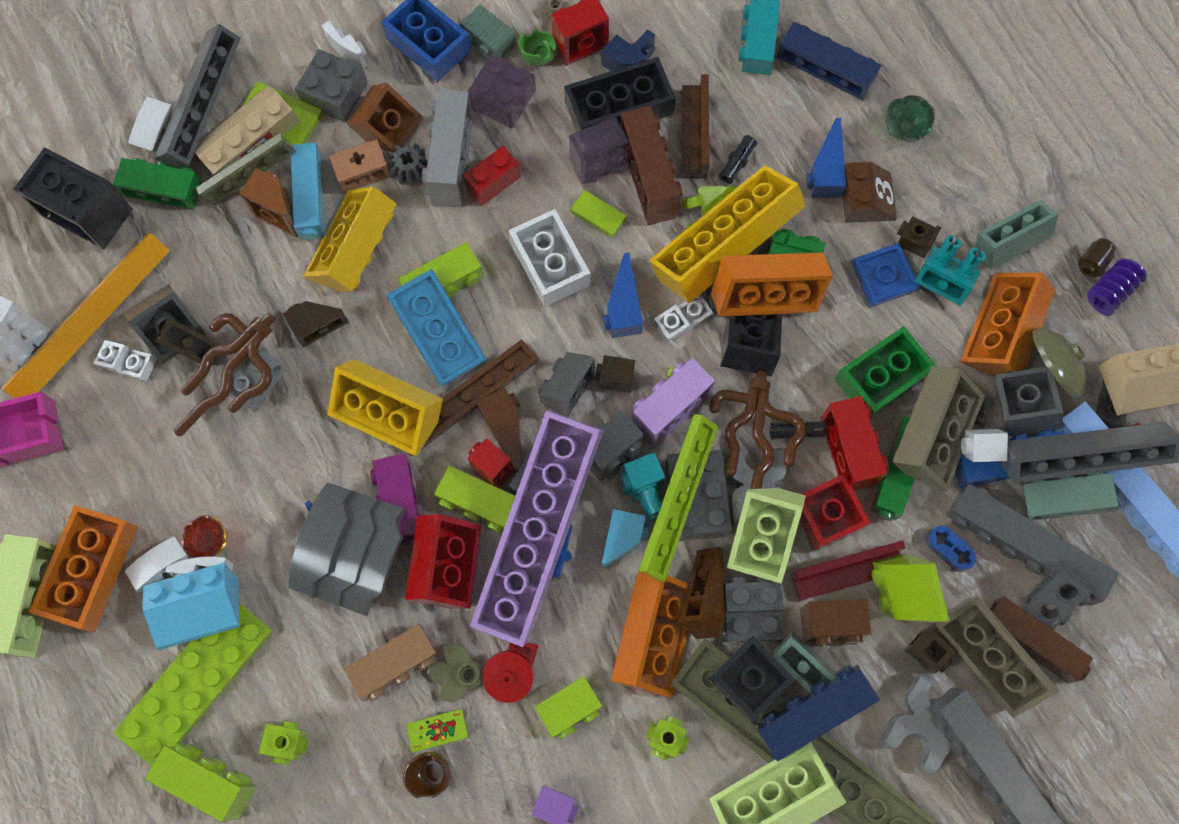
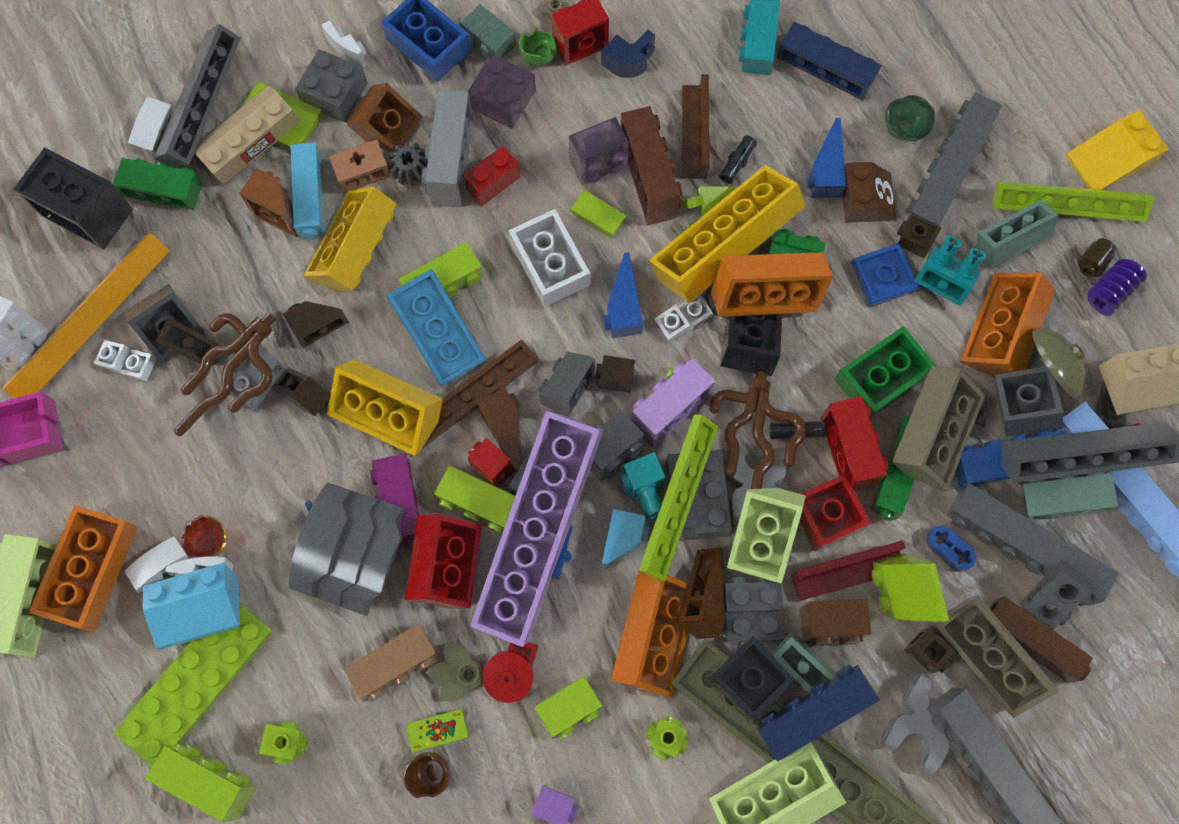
olive tile [196,133,296,205] -> none
black brick [564,57,676,143] -> none
white brick [961,429,1008,462] -> none
none -> dark brown slope [272,367,330,416]
none -> dark grey brick [905,93,1002,227]
none -> lime plate [992,181,1154,222]
none -> yellow slope [1065,109,1169,190]

